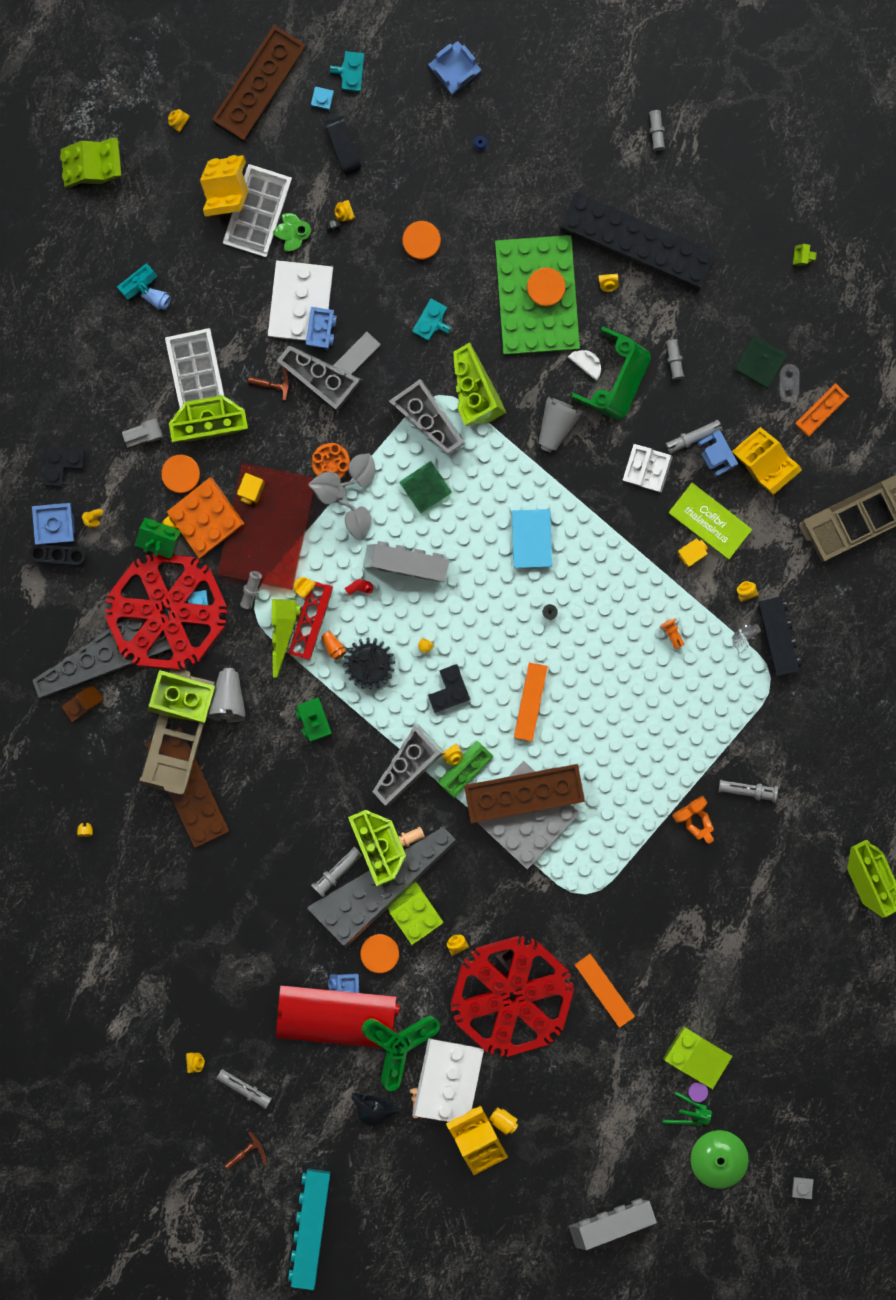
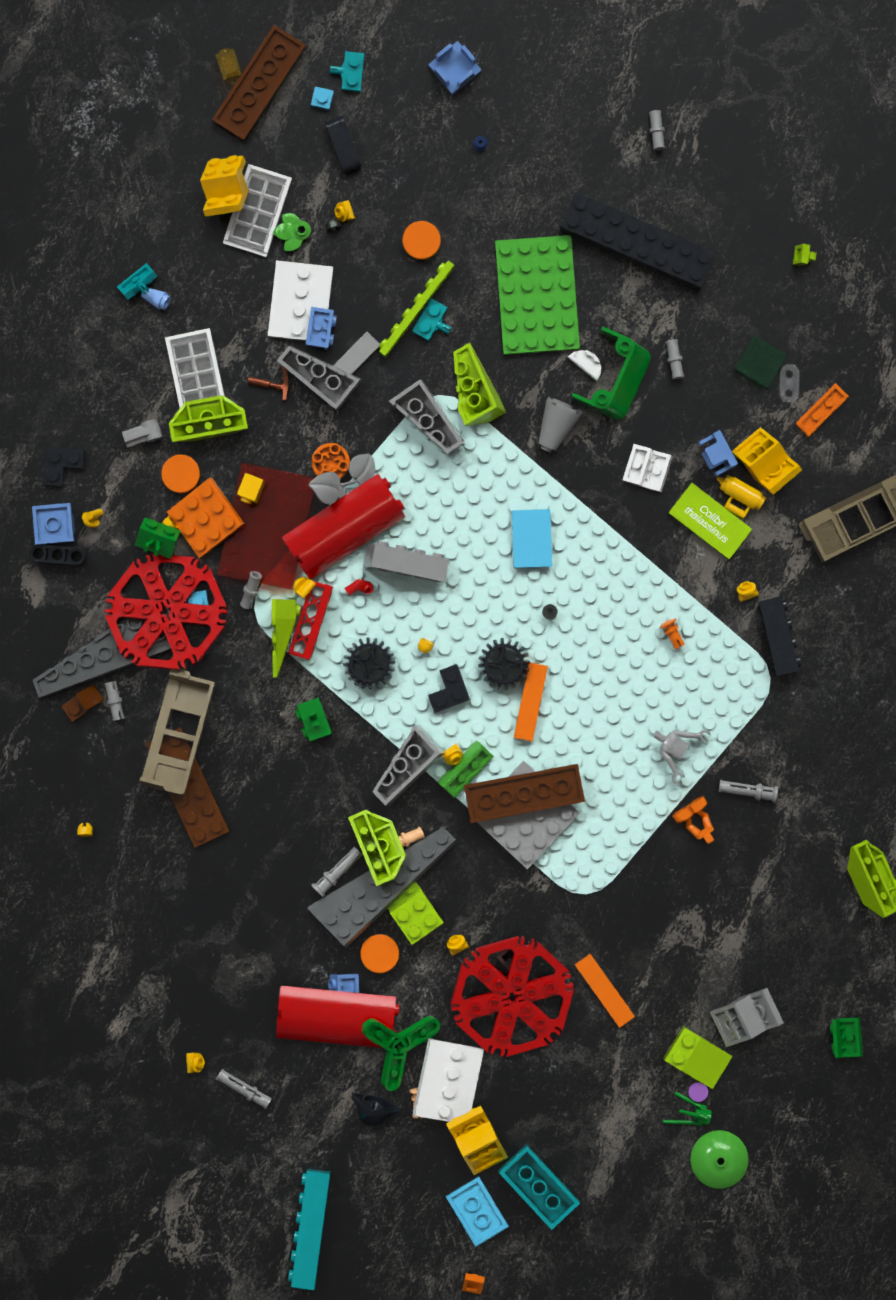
lime bracket [60,138,121,187] -> none
lime slope [147,670,215,723] -> none
yellow plate [168,109,190,133] -> none
light grey cone [207,668,246,722] -> none
copper piece [224,1131,266,1170] -> none
orange cone [321,631,346,660] -> none
clear green plate [399,461,452,514] -> none
yellow brick [489,1107,518,1135] -> none
orange tile [527,268,565,307] -> none
light grey wedge [569,1198,657,1250] -> none
yellow plate [599,274,619,292] -> none
light grey pin [665,420,723,454] -> none
yellow brick [677,538,708,568] -> none
clear bracket [732,624,761,654] -> none
light grey plate [792,1177,813,1199] -> none
none -> light grey pin [104,681,125,721]
none -> clear yellow brick [215,48,241,80]
none -> red cylinder [282,474,406,580]
none -> lime plate [379,260,454,358]
none -> medium azure tile [446,1176,509,1247]
none -> orange plate [462,1273,485,1295]
none -> black gear [478,638,530,690]
none -> teal brick [498,1143,580,1230]
none -> light grey piece [653,730,711,784]
none -> light grey bracket [710,988,784,1047]
none -> yellow piece [717,475,766,519]
none -> green bracket [830,1017,863,1058]

